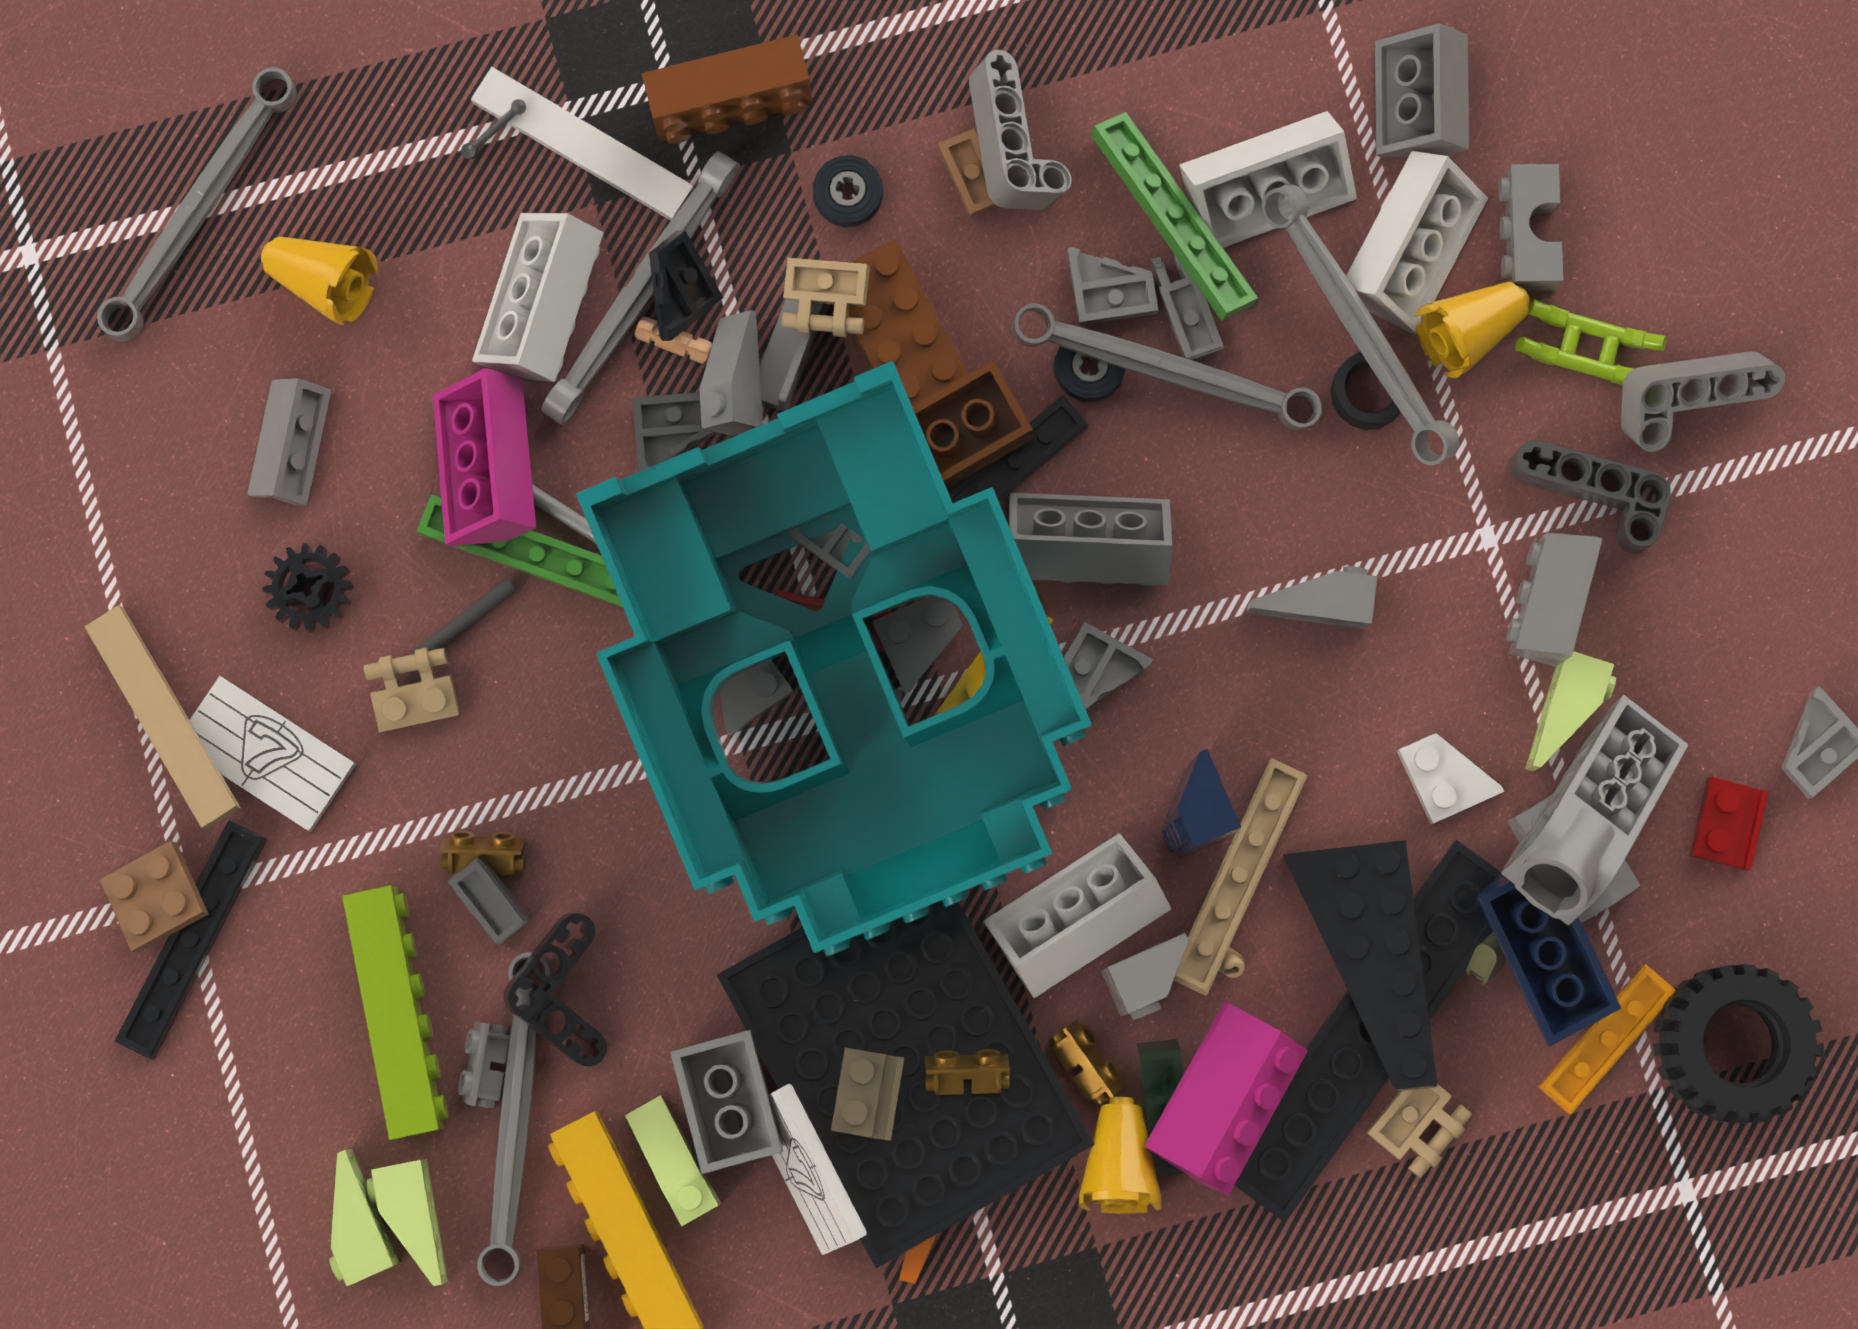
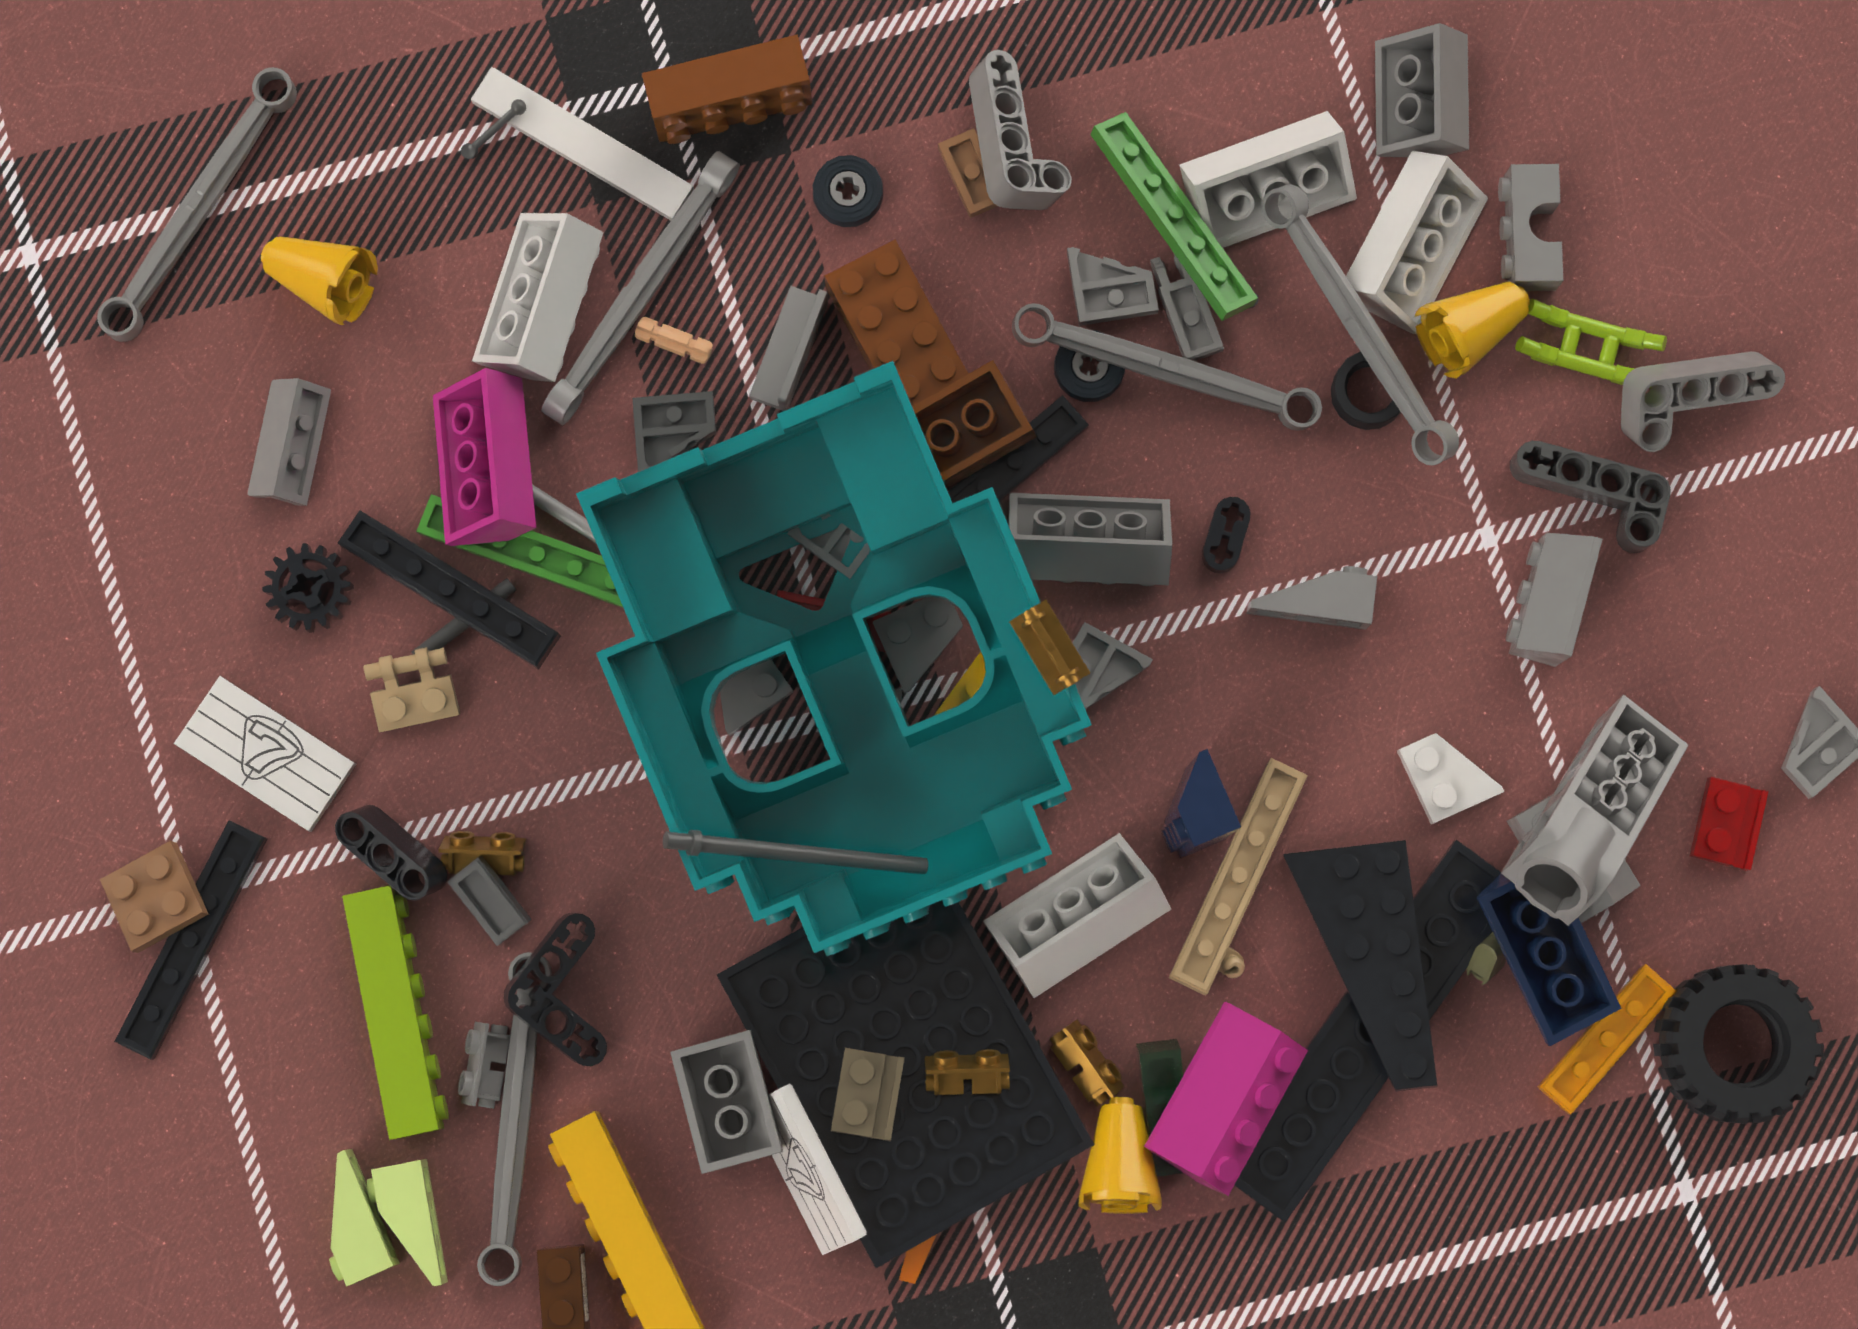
tan tile [85,605,241,830] -> none
yellowish green slope [625,1095,721,1226] -> none
black wing [649,230,724,341] -> none
light grey slope [699,310,763,436] -> none
tan plate [782,258,870,337] -> none
light grey slope [1101,933,1189,1020] -> none
tan plate [1366,1084,1473,1179] -> none
yellowish green slope [1525,651,1616,772] -> none
none -> black beam [335,805,448,900]
none -> black tile [338,510,561,670]
none -> dark grey bar [663,830,928,874]
none -> pearl gold hinge [1009,599,1090,695]
none -> black beam [1202,497,1251,573]

